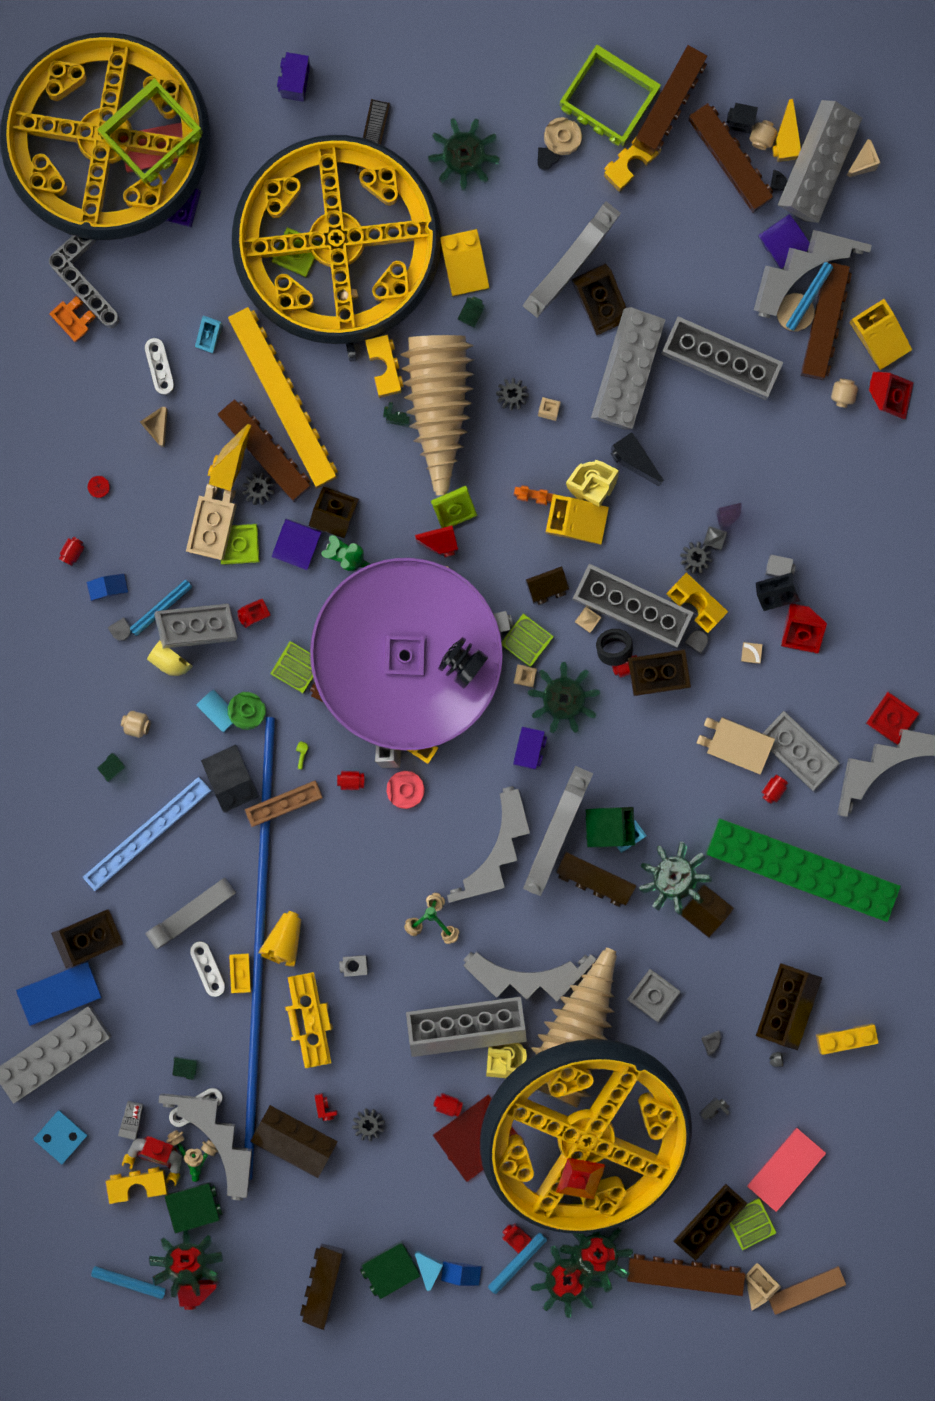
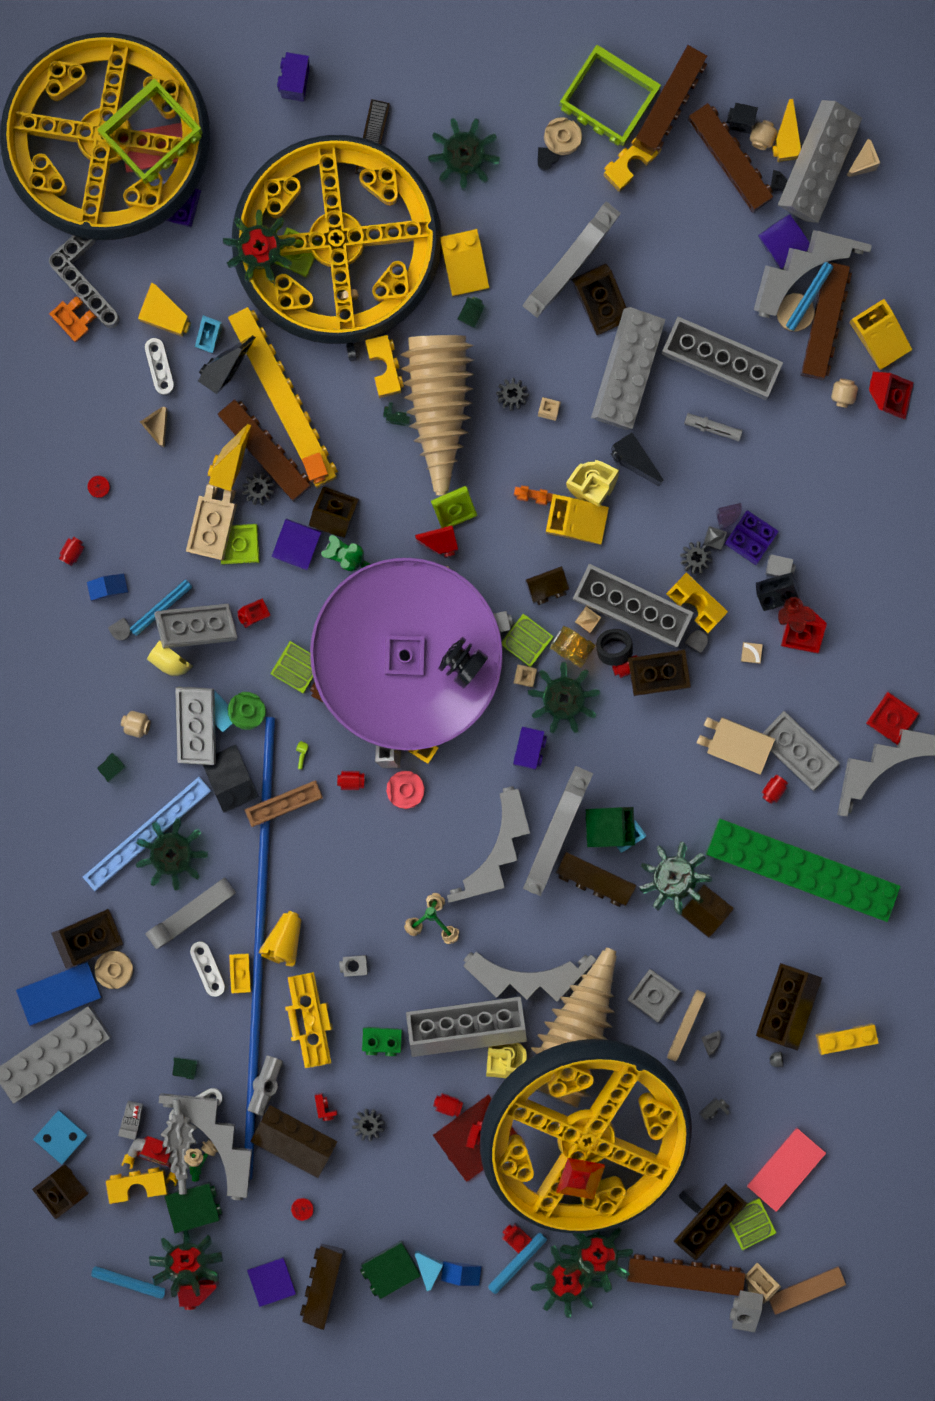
none -> dark brown slope [32,1164,88,1220]
none -> tan tile [95,951,133,989]
none -> clear green gear [136,817,208,890]
none -> yellow slope [138,283,191,337]
none -> light grey piece [161,1098,197,1194]
none -> light grey tile [176,687,216,765]
none -> black slope [198,335,256,394]
none -> clear green gear [223,210,296,283]
none -> dark purple tile [247,1257,296,1307]
none -> light grey piece [248,1056,283,1116]
none -> red piece [291,1198,313,1221]
none -> orange brick [302,452,328,484]
none -> green brick [362,1027,402,1056]
none -> red bracket [466,1121,483,1149]
none -> clear yellow brick [550,625,596,668]
none -> tan beam [667,990,706,1062]
none -> black tile [679,1191,702,1213]
none -> light grey pin [684,413,742,442]
none -> dark purple slope [724,510,779,565]
none -> light grey brick [730,1290,763,1332]
none -> clear red plate [778,597,815,633]

